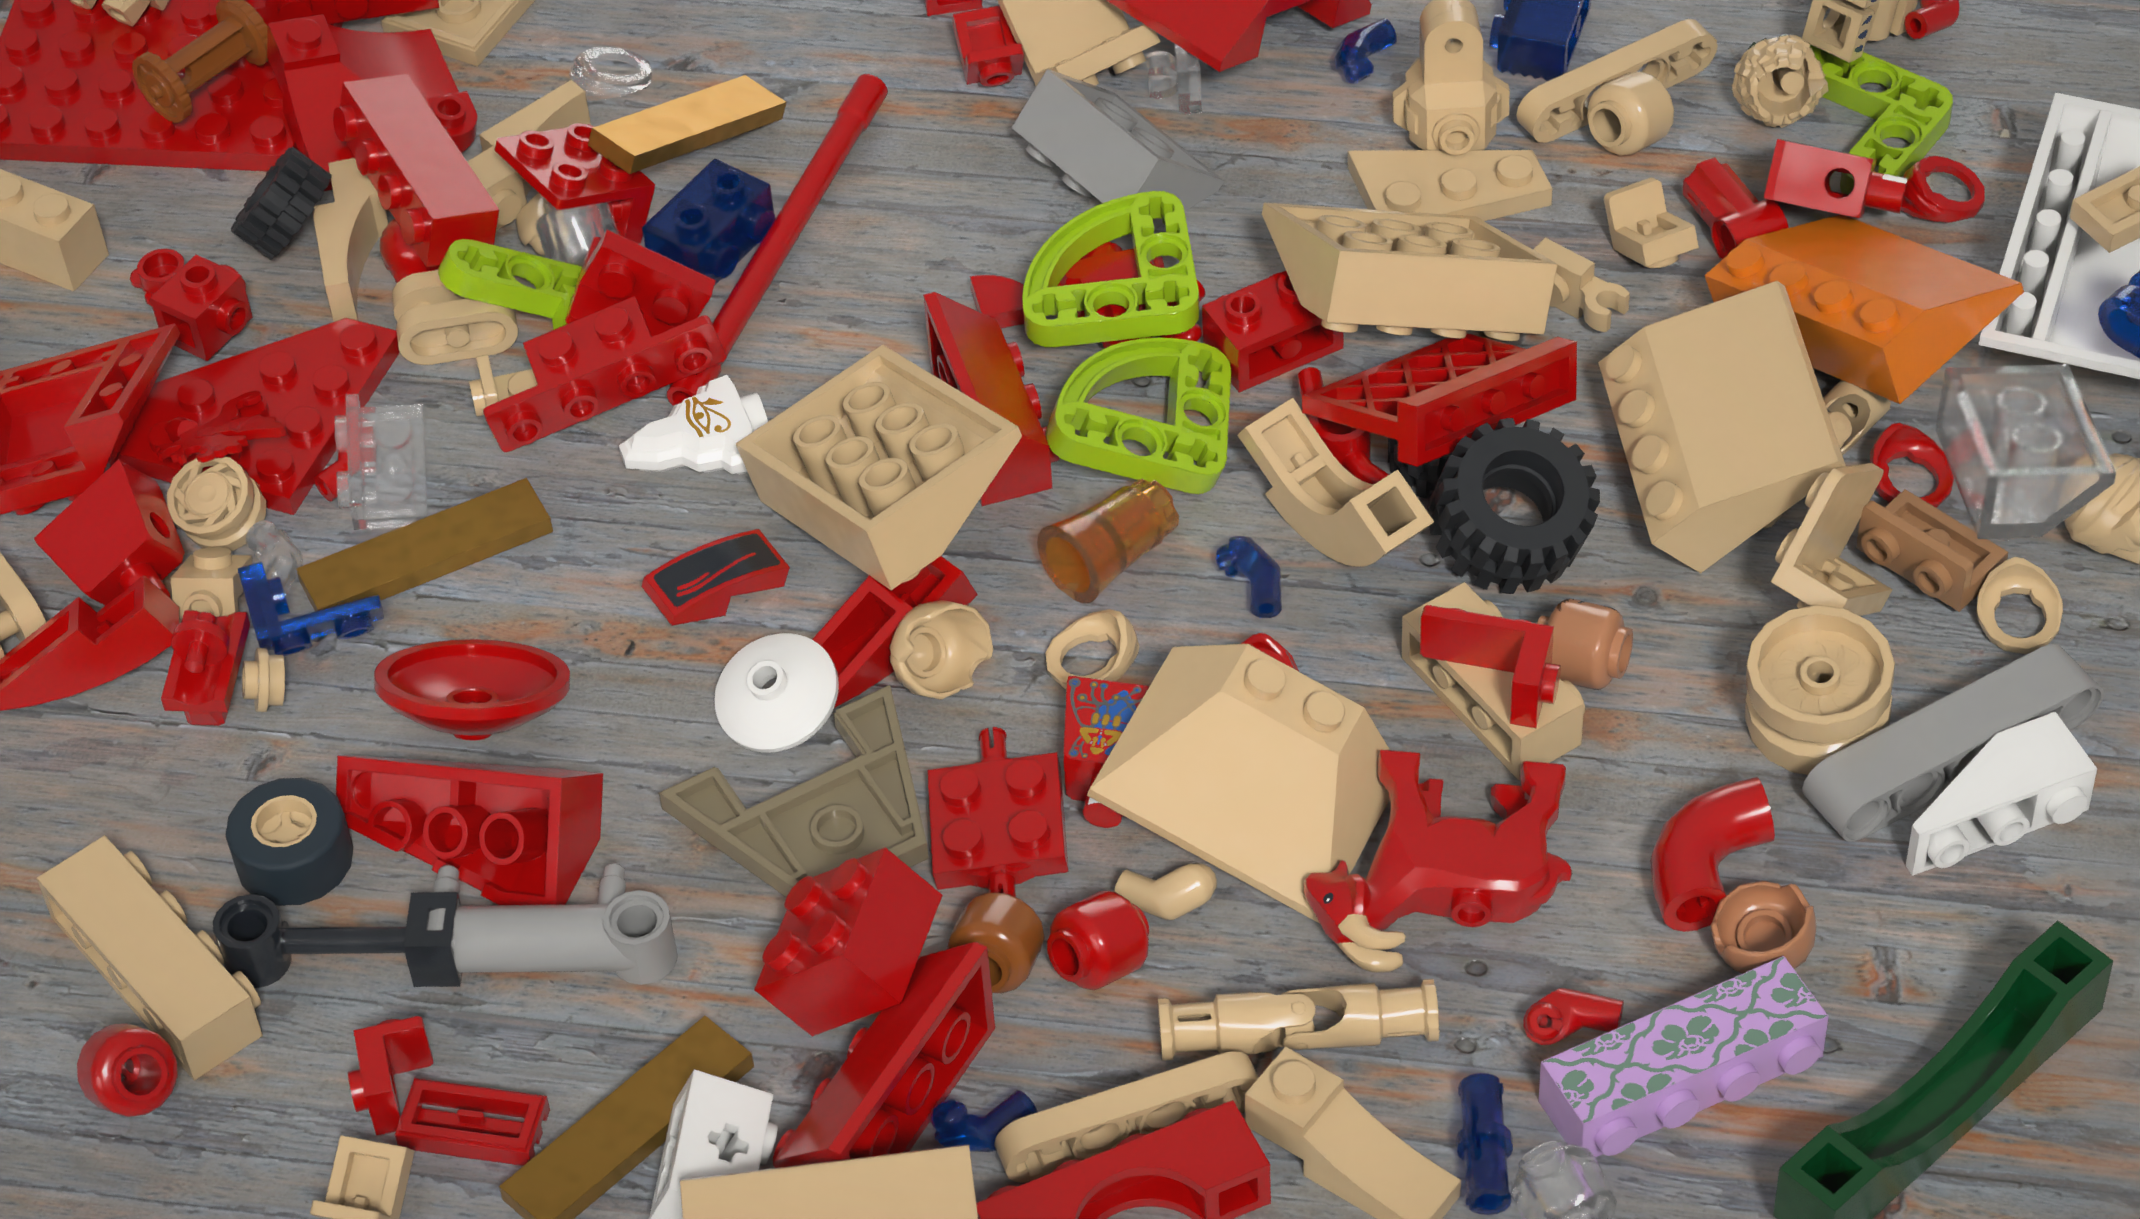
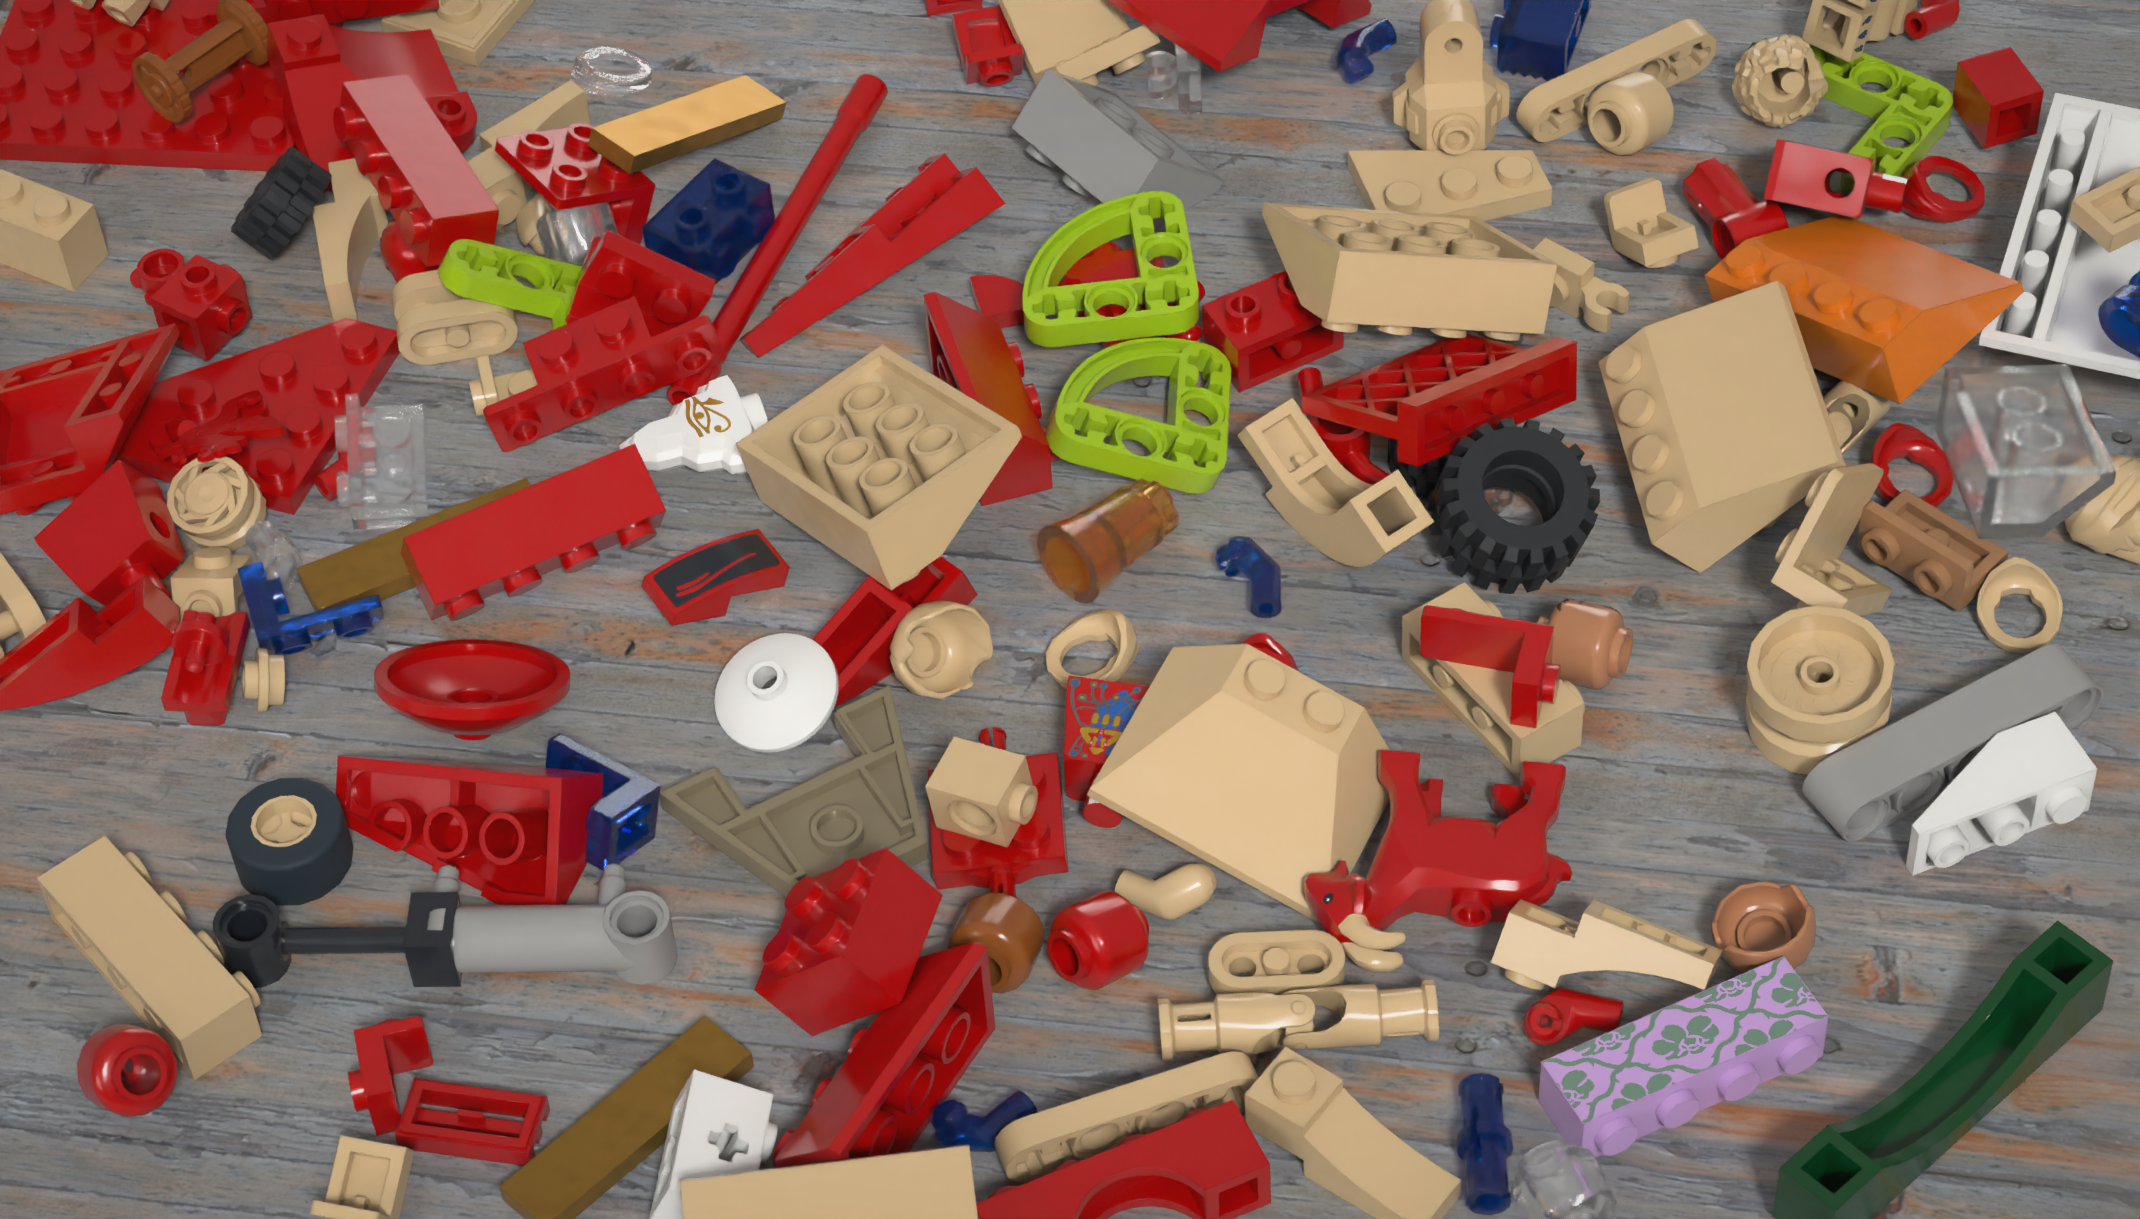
red cylinder [1650,777,1775,932] -> none
none -> red brick [401,444,666,621]
none -> clear blue bracket [546,733,661,871]
none -> red wedge [739,153,1006,358]
none -> tan brick [925,736,1038,847]
none -> tan plate [1208,930,1345,995]
none -> tan slope [1491,899,1723,990]
none -> red brick [1953,47,2044,149]

